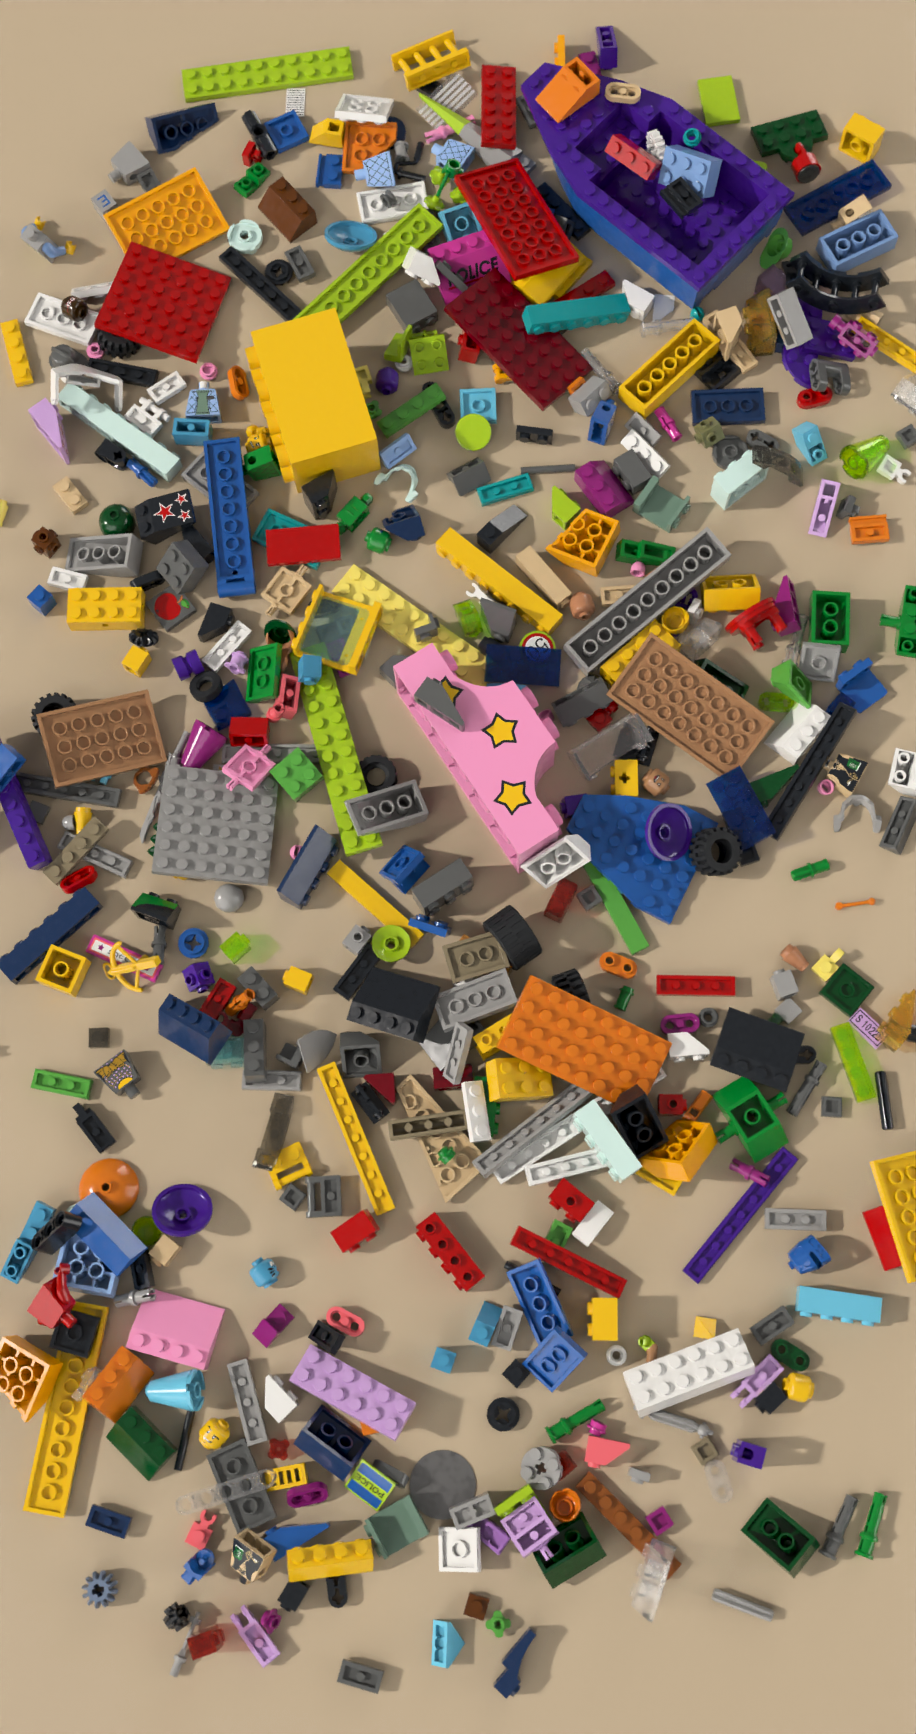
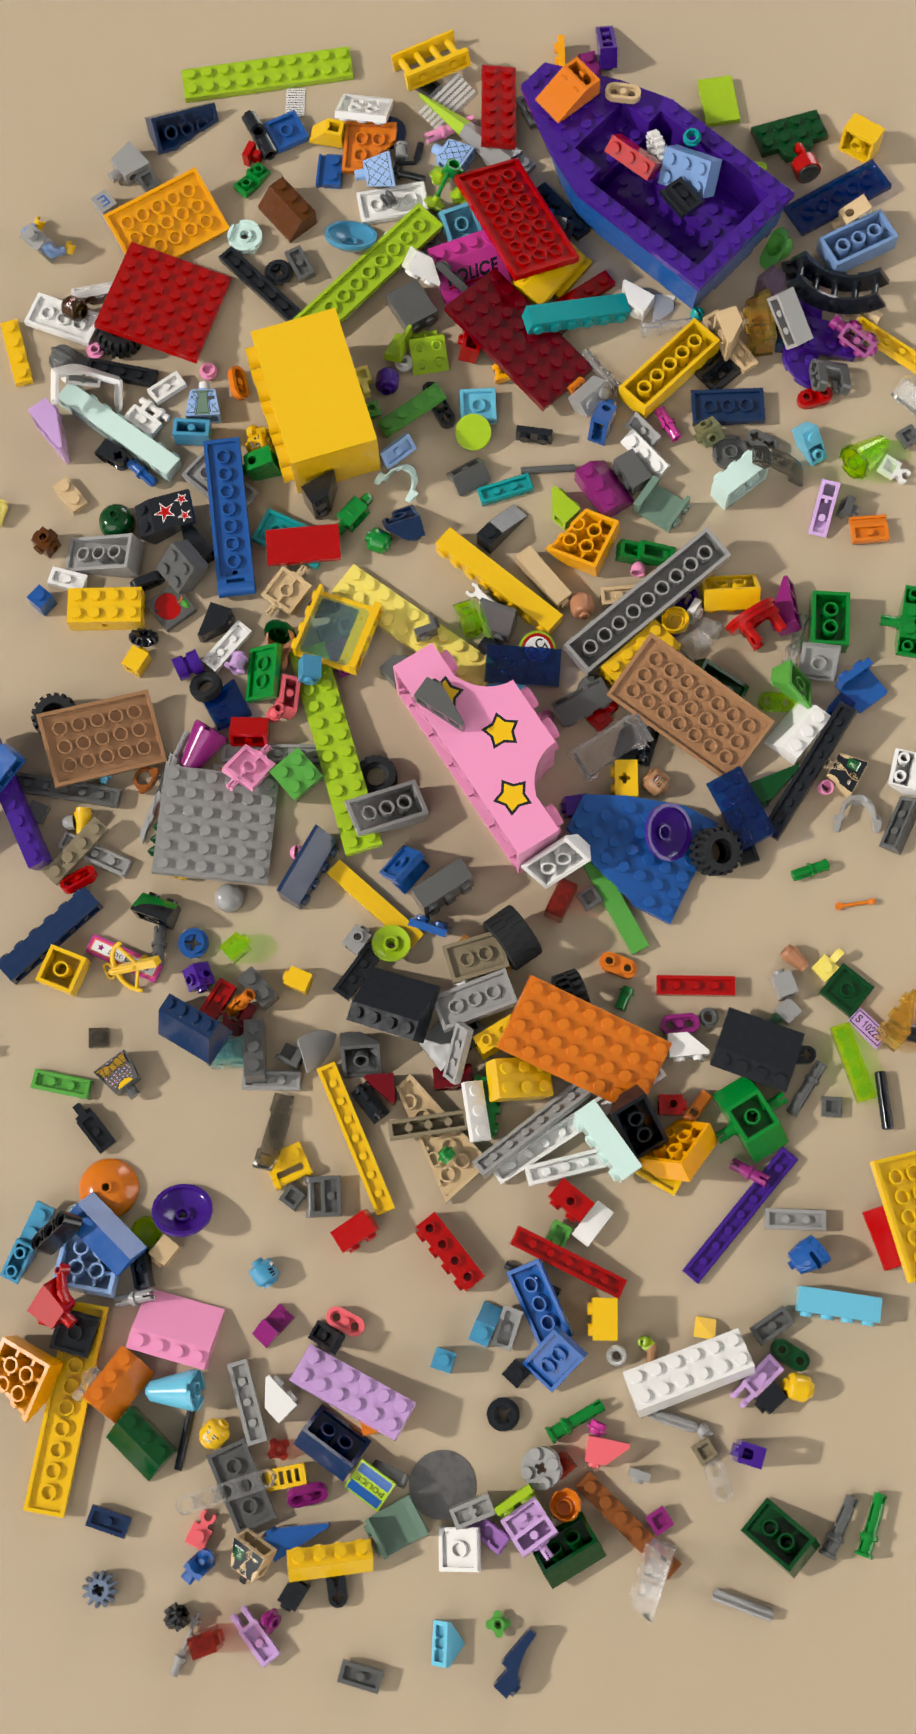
reddish brown plate [463,1592,490,1621] -> none

